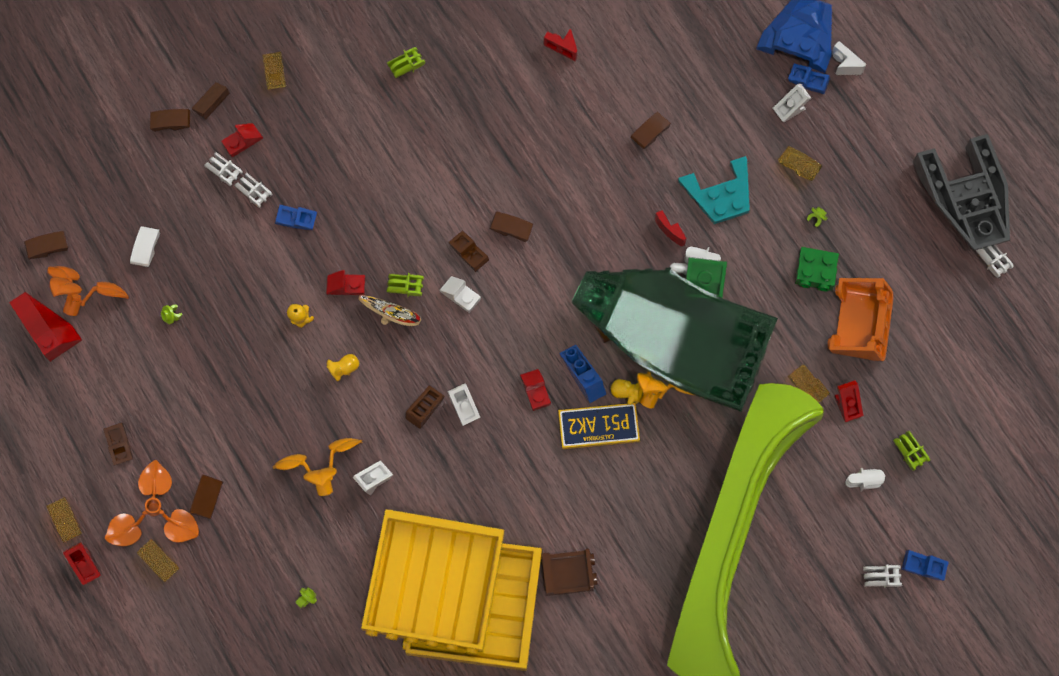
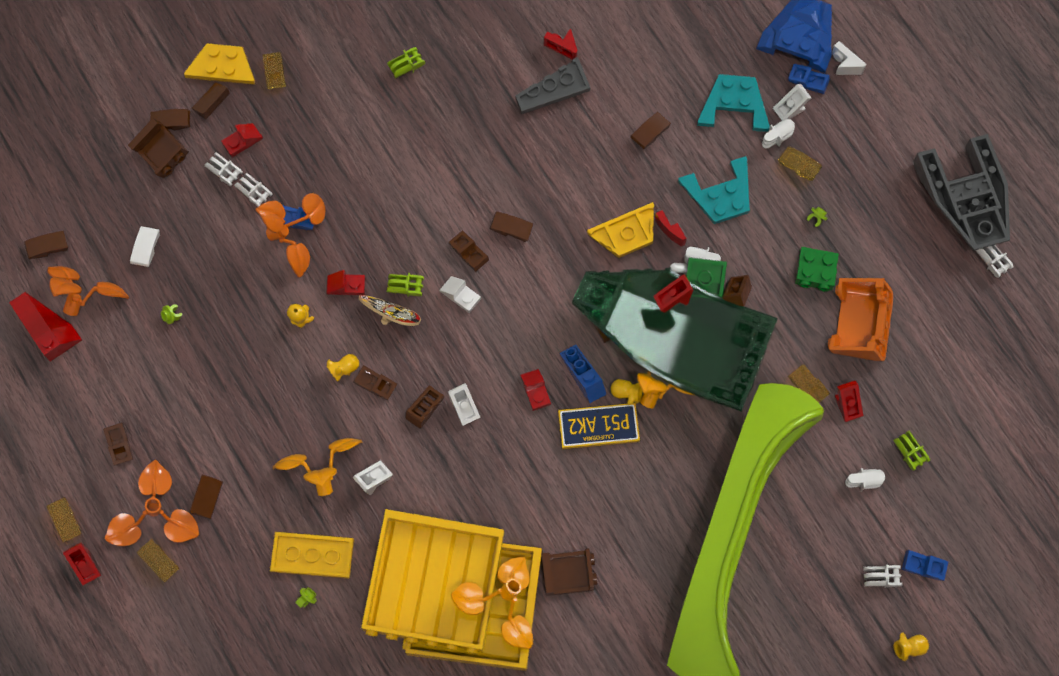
none -> reddish brown panel [128,118,189,178]
none -> yellow wing [184,44,255,84]
none -> orange plant [255,193,325,278]
none -> yellow tile [270,532,354,579]
none -> reddish brown slope [353,365,397,400]
none -> light orange plant [451,557,533,649]
none -> dark grey wing [515,57,591,114]
none -> yellow wing [587,202,654,258]
none -> red slope [653,274,693,313]
none -> teal wing [697,74,770,132]
none -> reddish brown slope [723,275,752,307]
none -> white arm [762,119,795,149]
none -> yellow animal [893,633,929,661]

